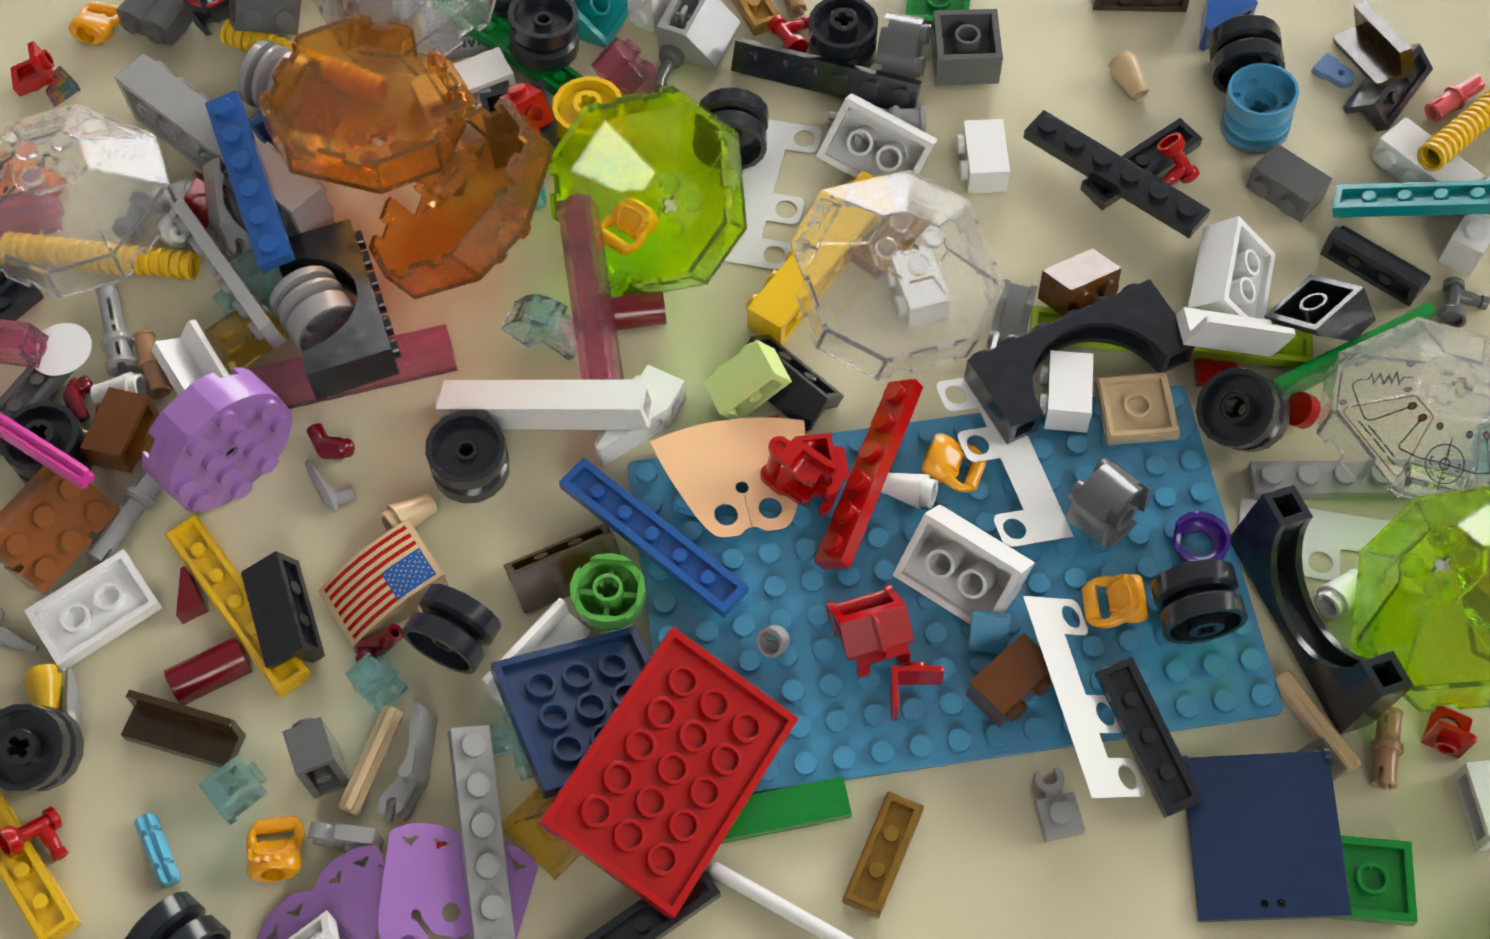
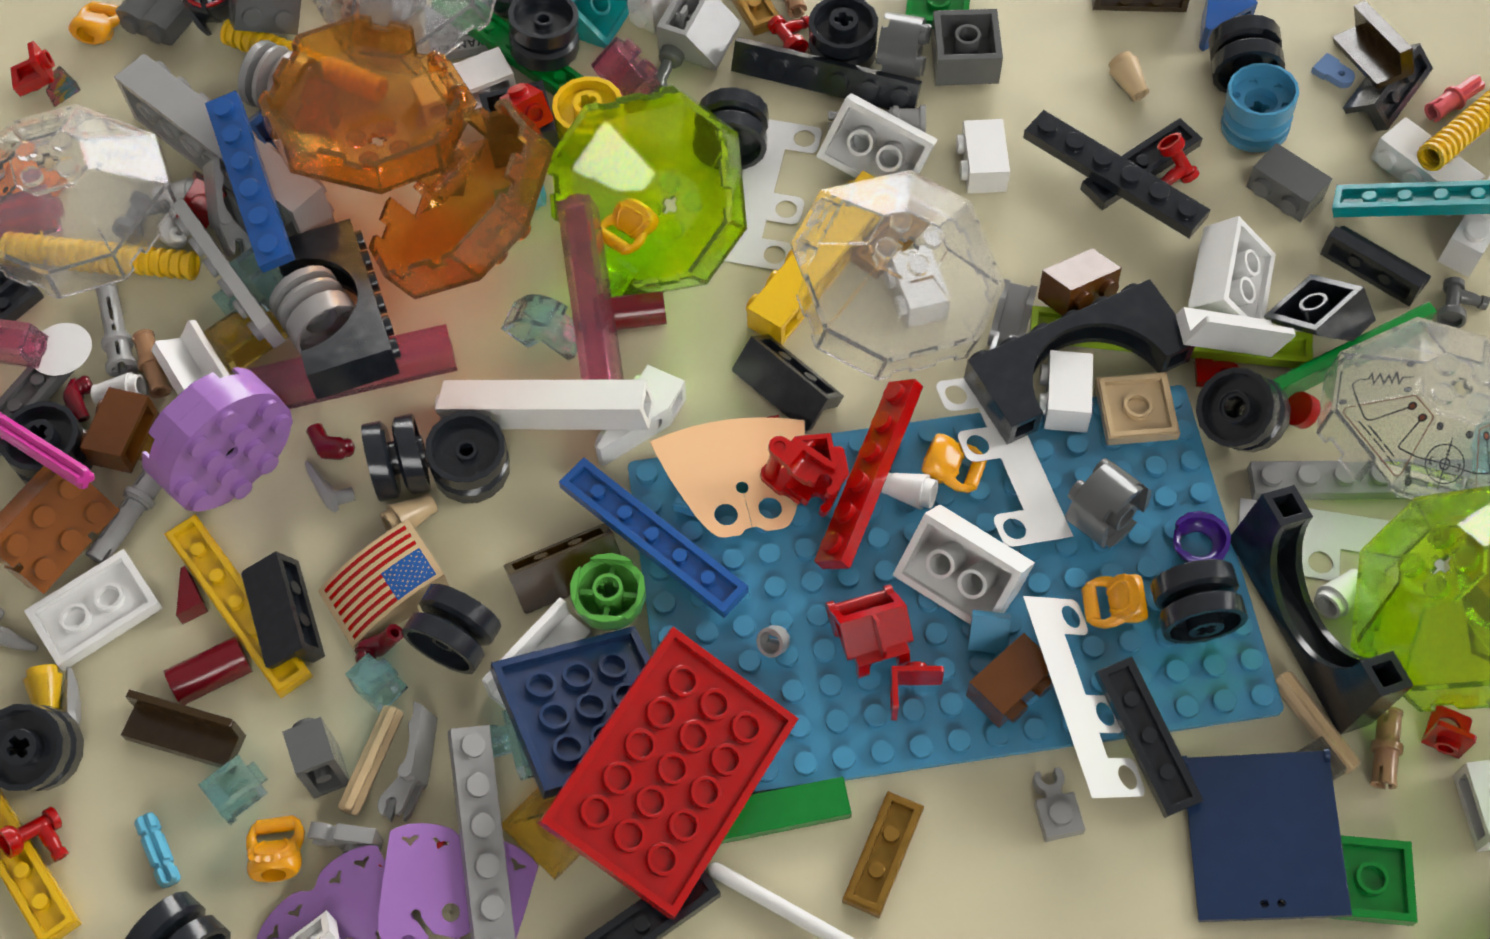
yellowish green brick [703,340,792,419] -> none
none -> black wheel [361,413,431,502]

